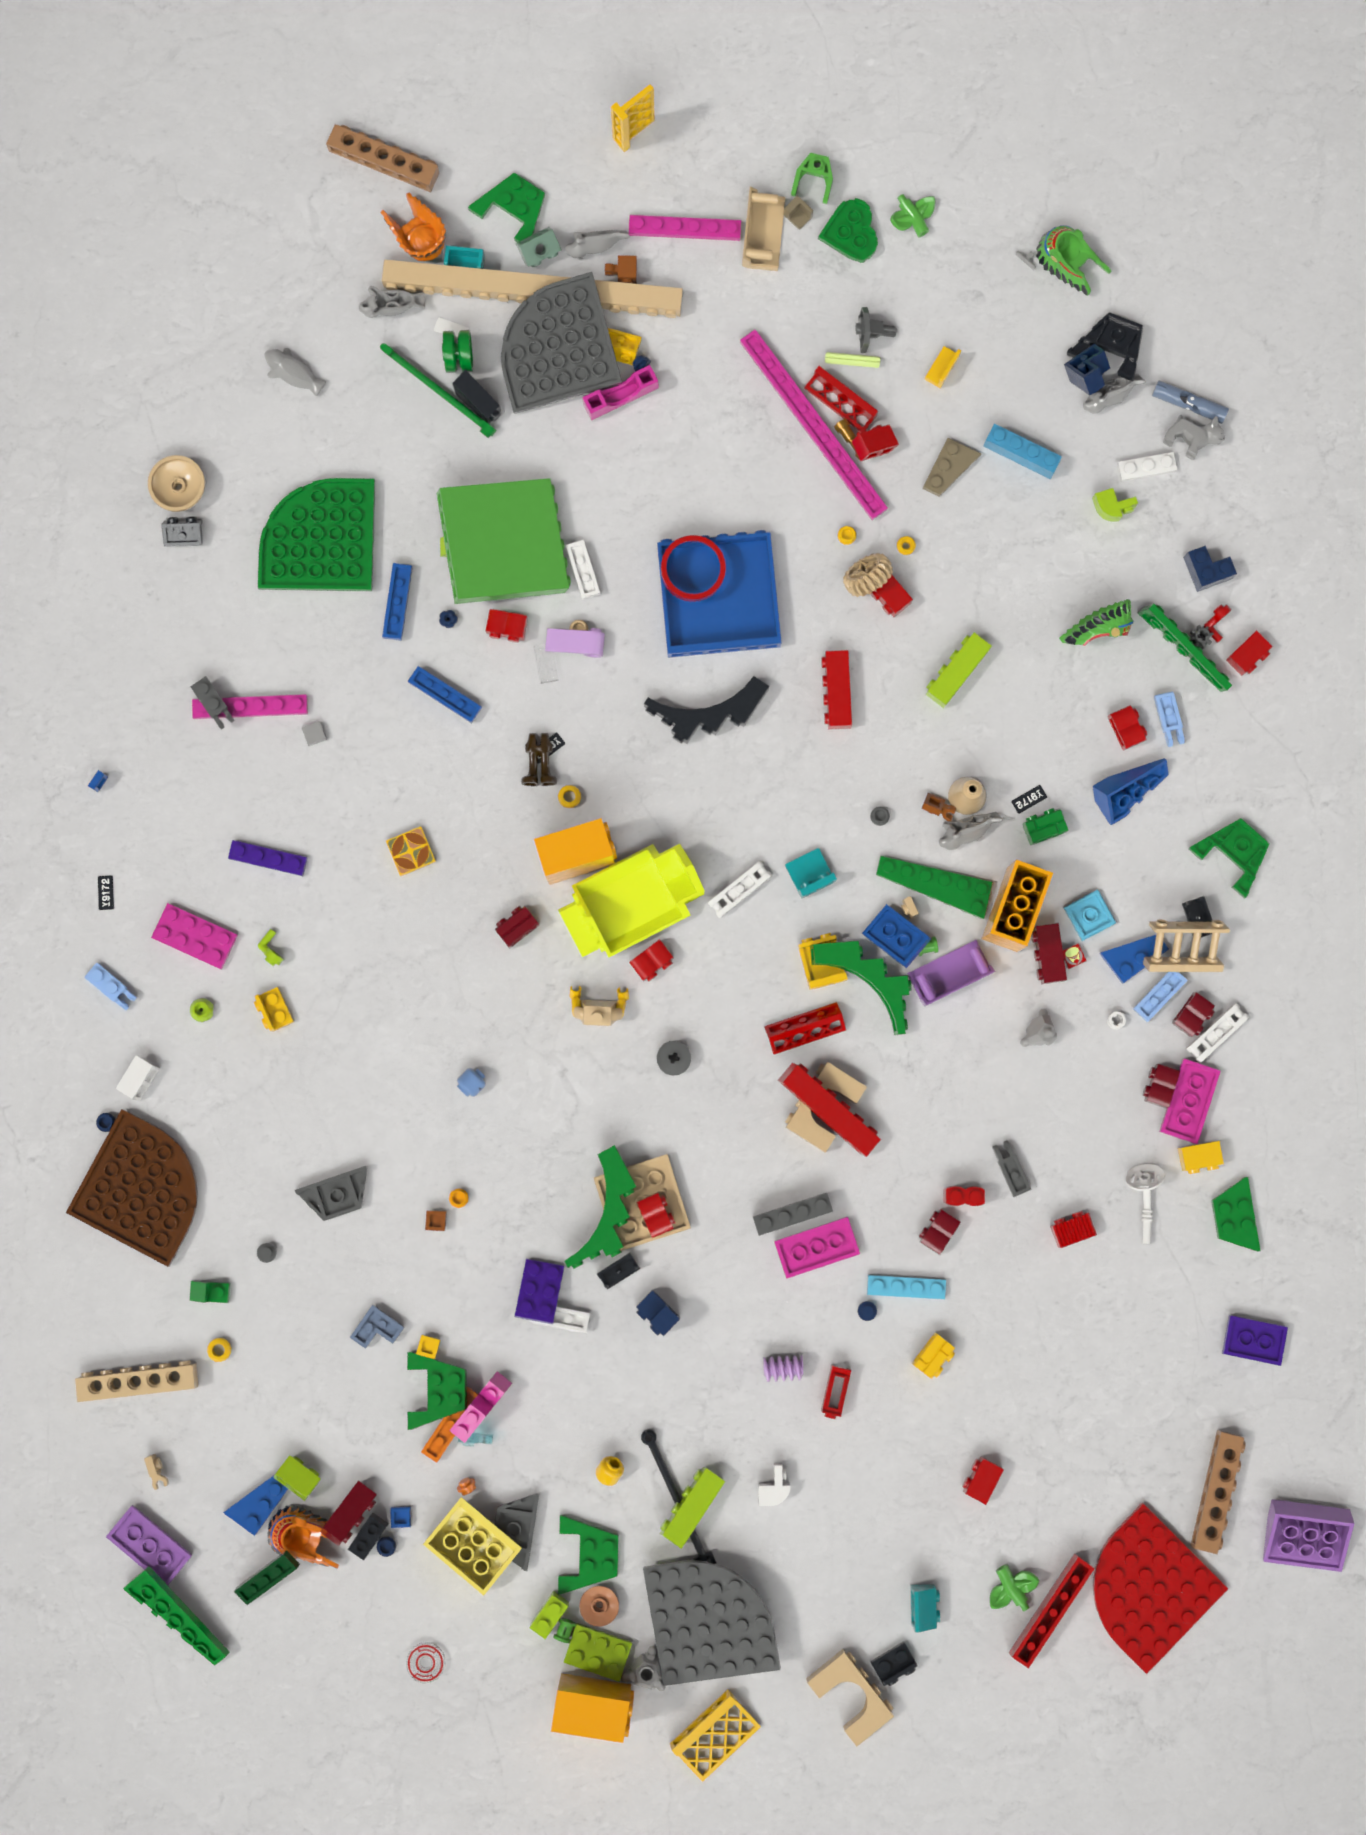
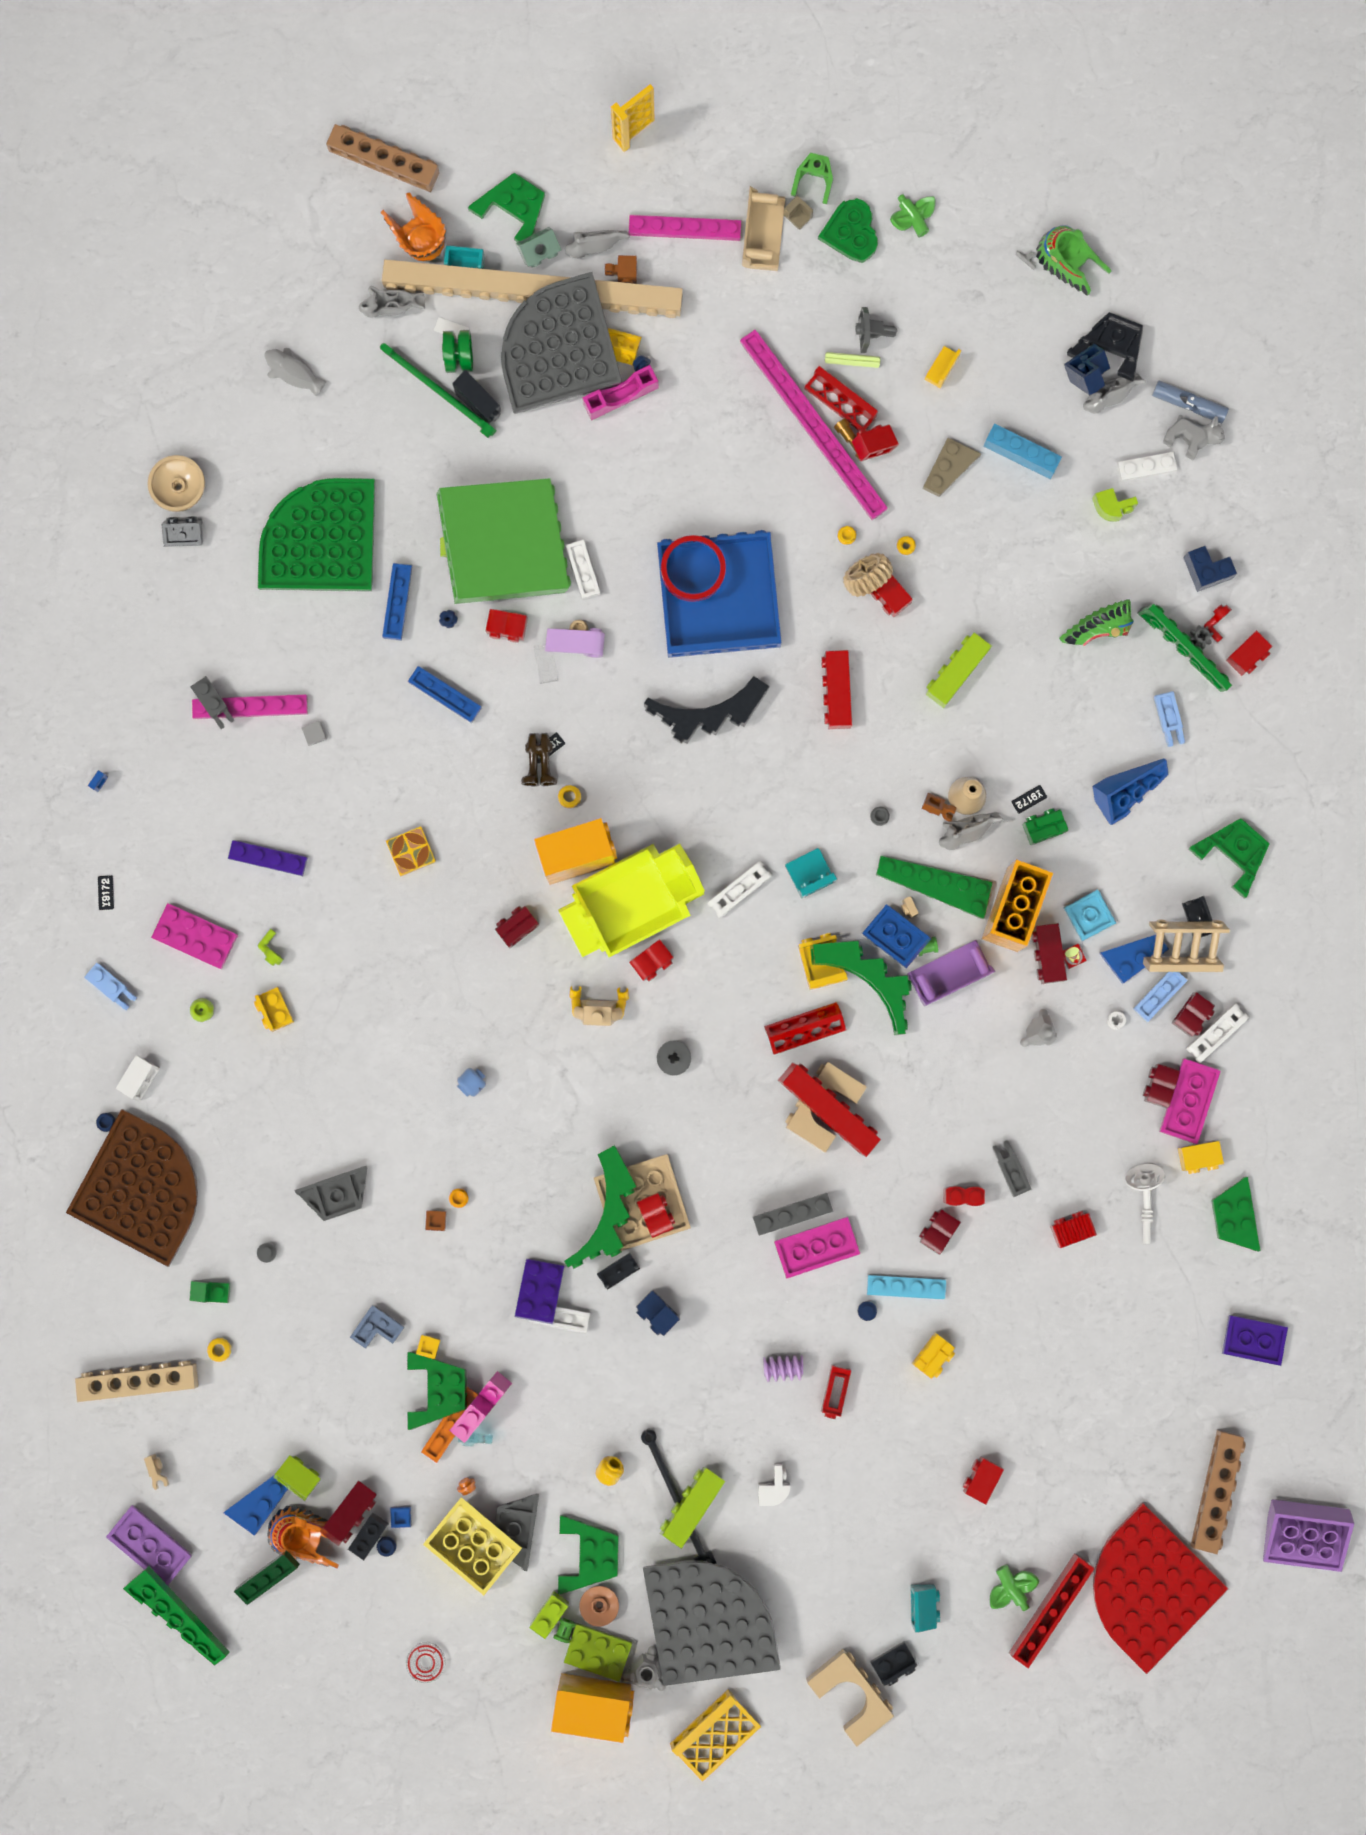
red brick [1108,705,1147,751] -> none

